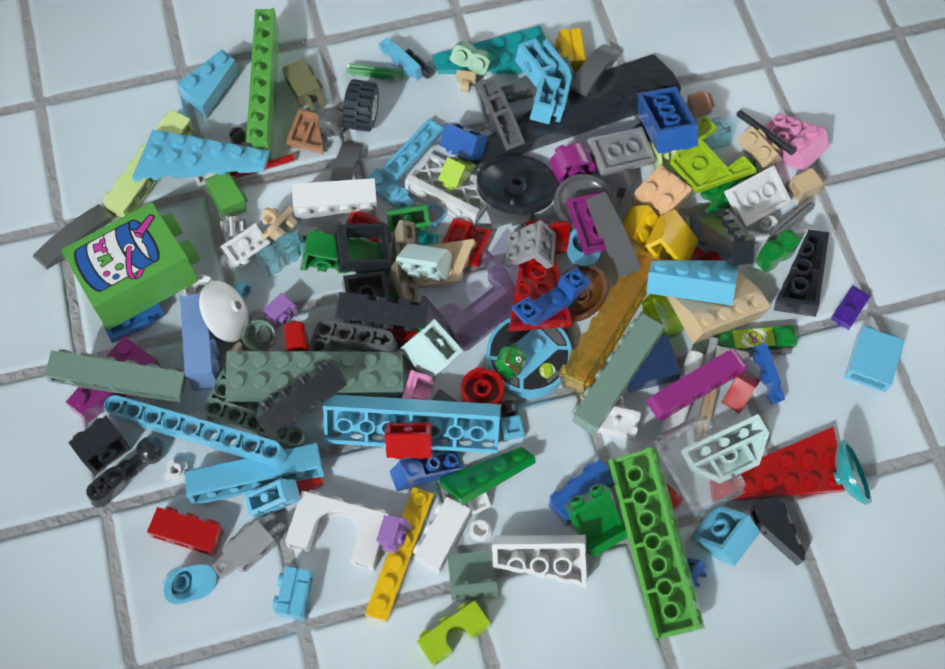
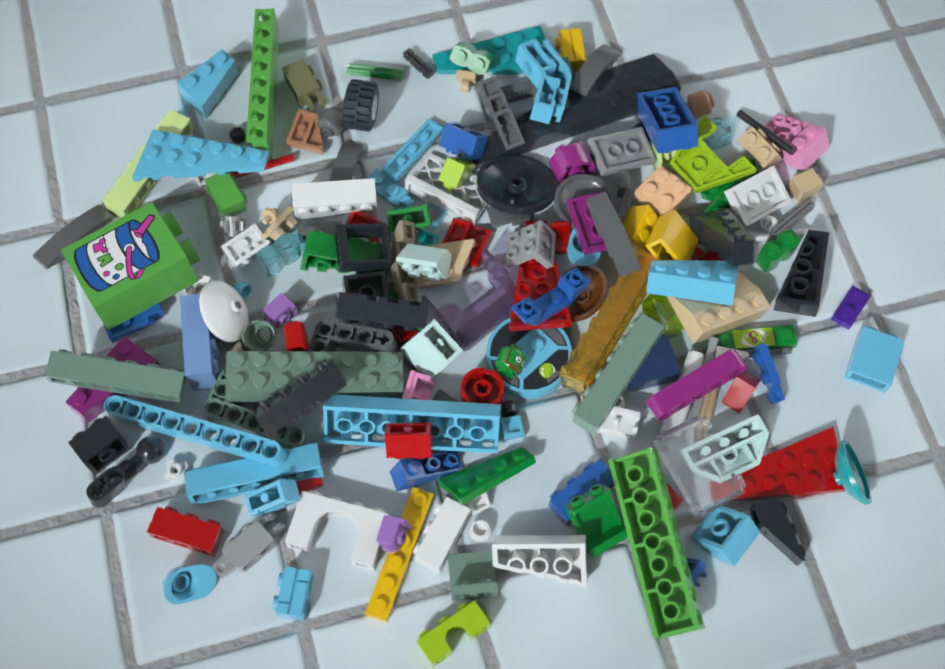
medium azure hinge [378,37,423,81] -> none

